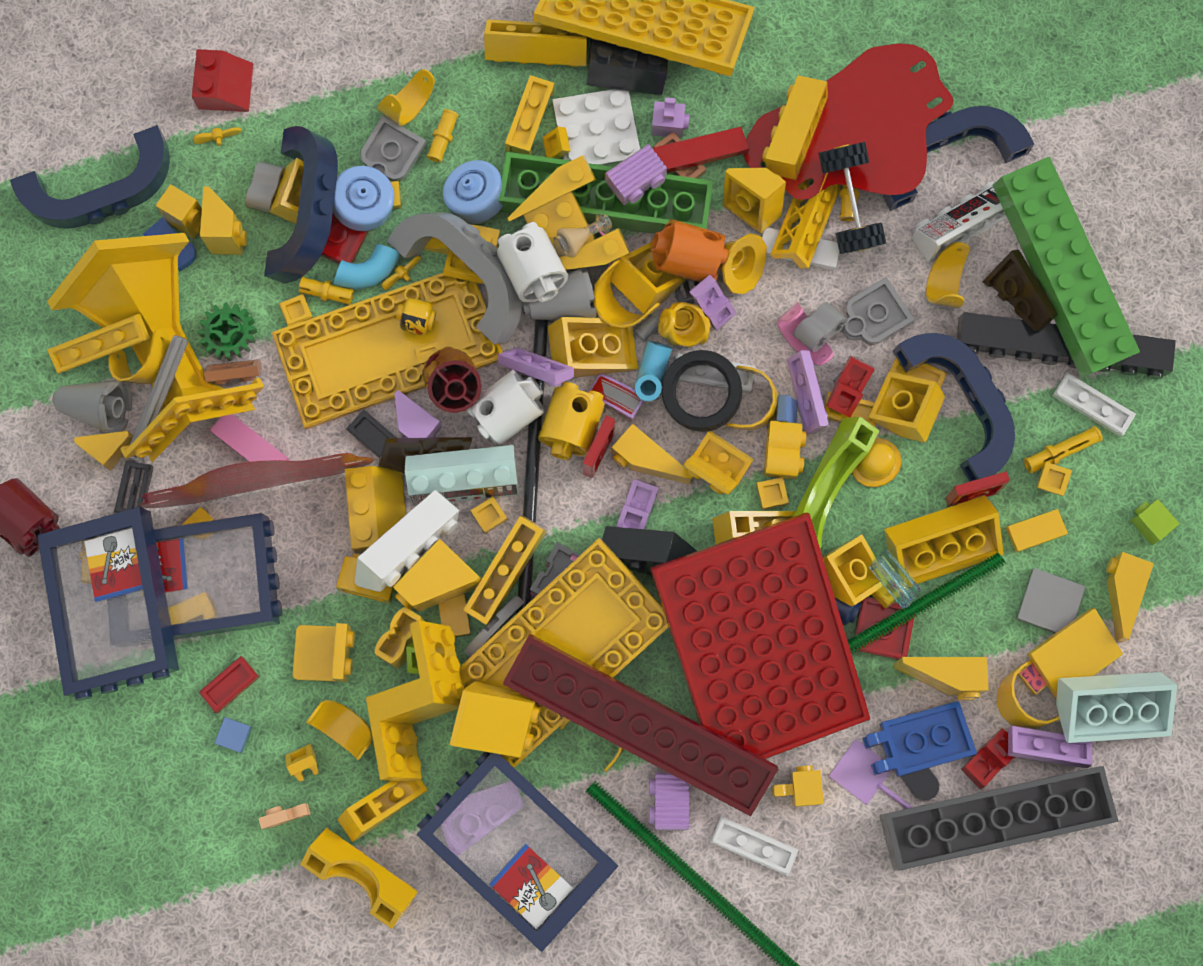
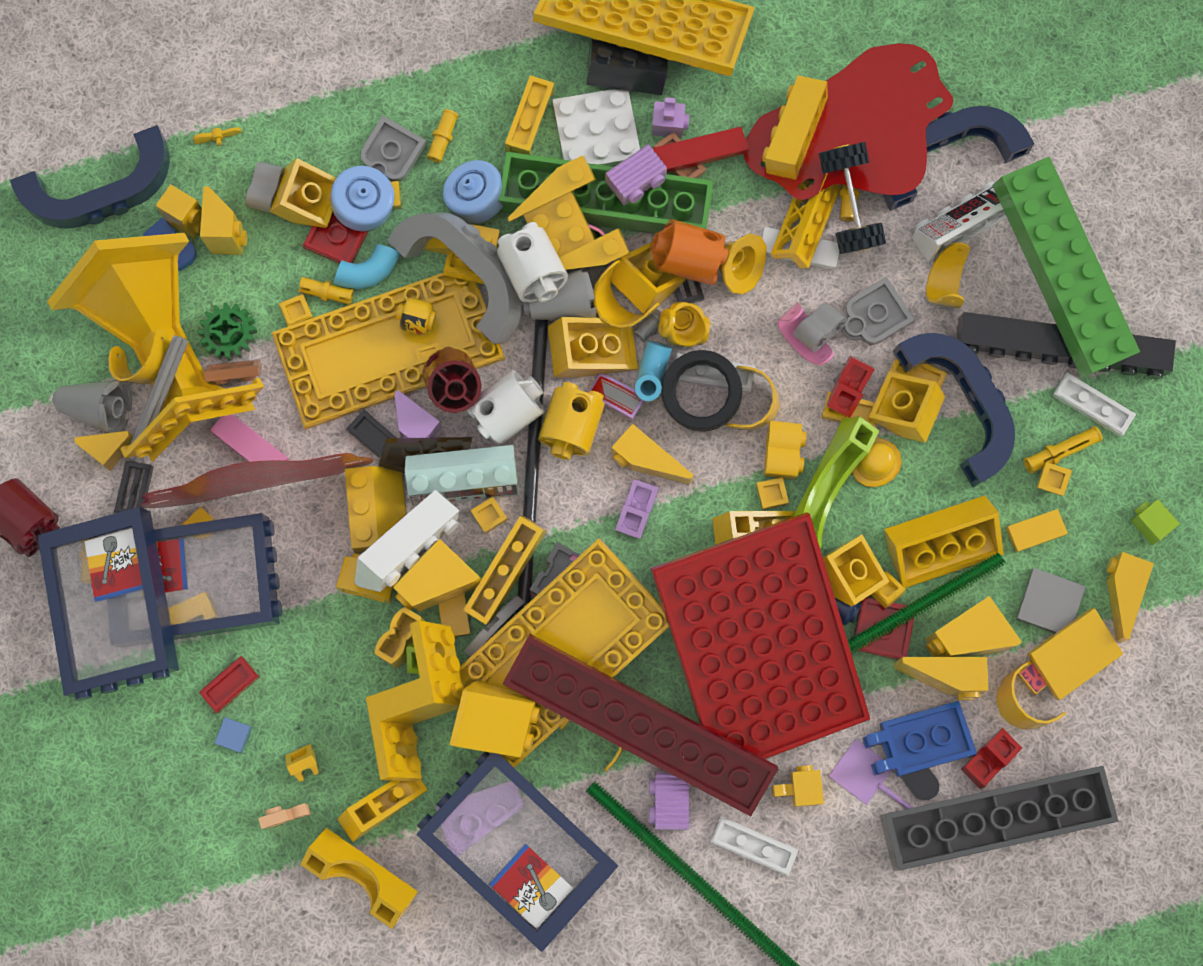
yellow tile [47,313,150,374] -> none
red slope [192,49,254,112] -> none
dark blue arch [264,126,338,284] -> none
yellow bracket [293,623,355,682] -> none
yellow piece [306,700,373,760] -> none
yellow piece [376,69,435,126] -> none
yellow piece [382,255,422,291] -> none
yellow brick [484,19,589,67] -> none
lavender plate [498,347,574,386] -> none
yellow tile [543,126,571,159] -> none
piece [553,214,612,258] -> none
red tile [583,415,616,478] -> none
black wedge [602,526,697,575] -> none
yellow bracket [683,431,754,495] -> none
lavender slope [690,275,736,330] -> none
yellow slope [722,168,786,233] -> none
medium blue tile [777,395,798,423] -> none
lavender plate [787,350,829,435] -> none
clear light blue tile [869,549,922,609] -> none
red tile [945,471,1010,507] -> none
dark brown wing [982,249,1058,331] -> none
lavender plate [1008,726,1092,769] -> none
light aqua slope [1056,672,1177,743] -> none
none -> yellow slope [925,596,1022,657]

